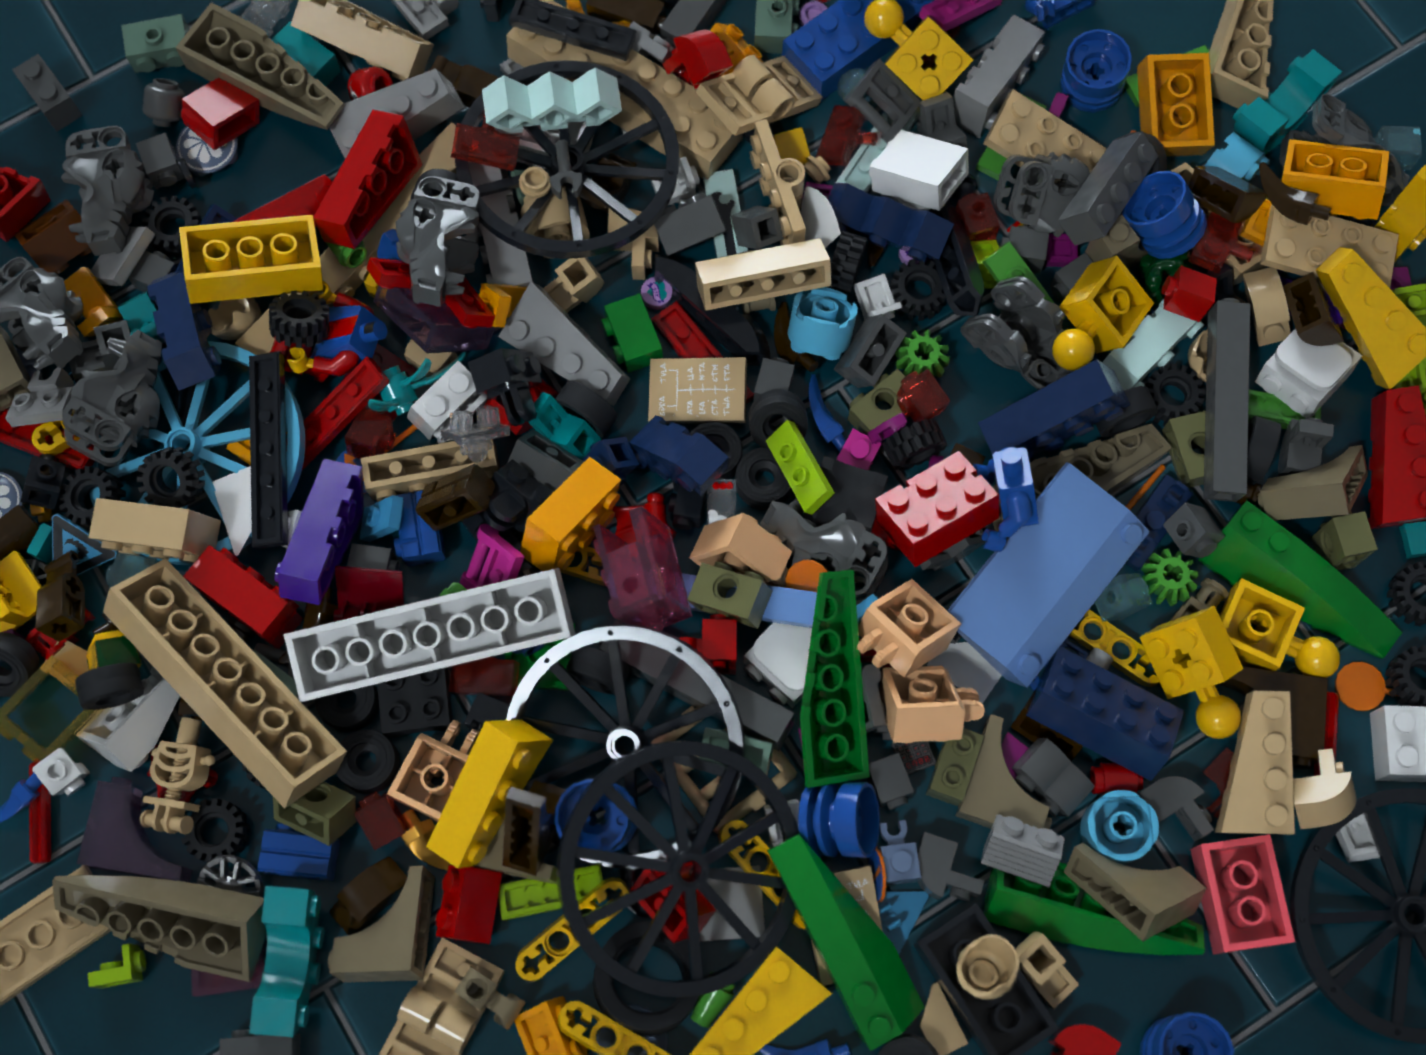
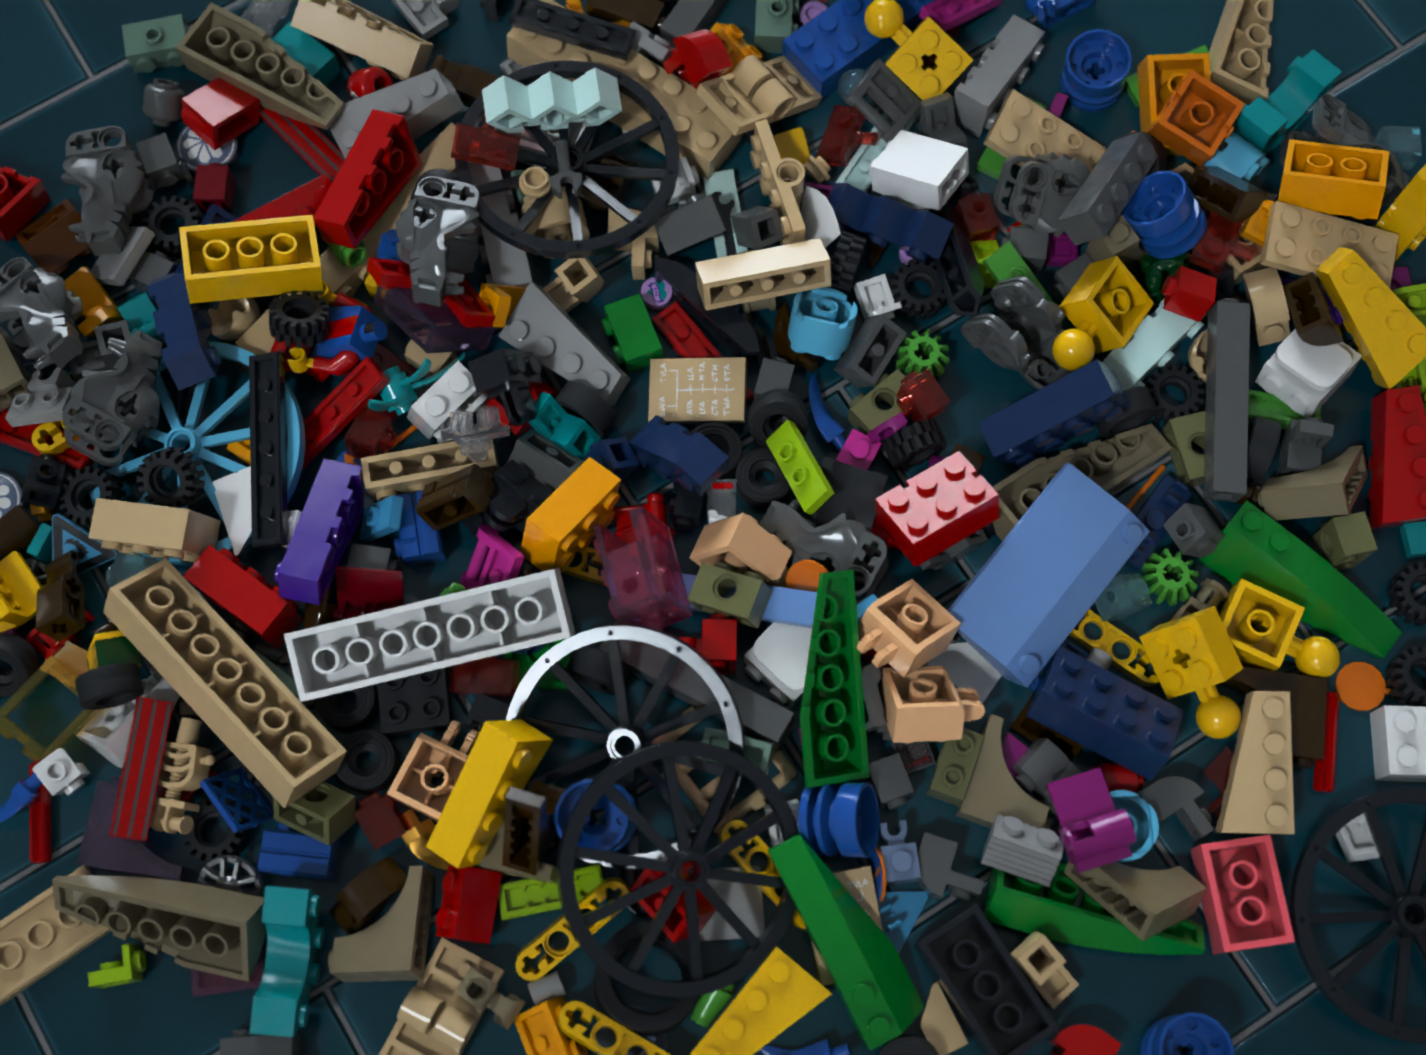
dark grey brick [12,54,83,131] -> none
tan hair [957,935,1020,999] -> none
blue torso [973,446,1039,552] -> none
dark brown bar [1259,162,1332,225] -> none
tan brick [1293,748,1357,829] -> none
none -> red tile [109,696,173,842]
none -> dark red brick [193,163,236,214]
none -> blue window [200,767,274,834]
none -> red tile [259,106,345,182]
none -> light grey hinge [527,971,567,1006]
none -> magenta piece [1046,767,1136,874]
none -> orange brick [1147,69,1245,166]

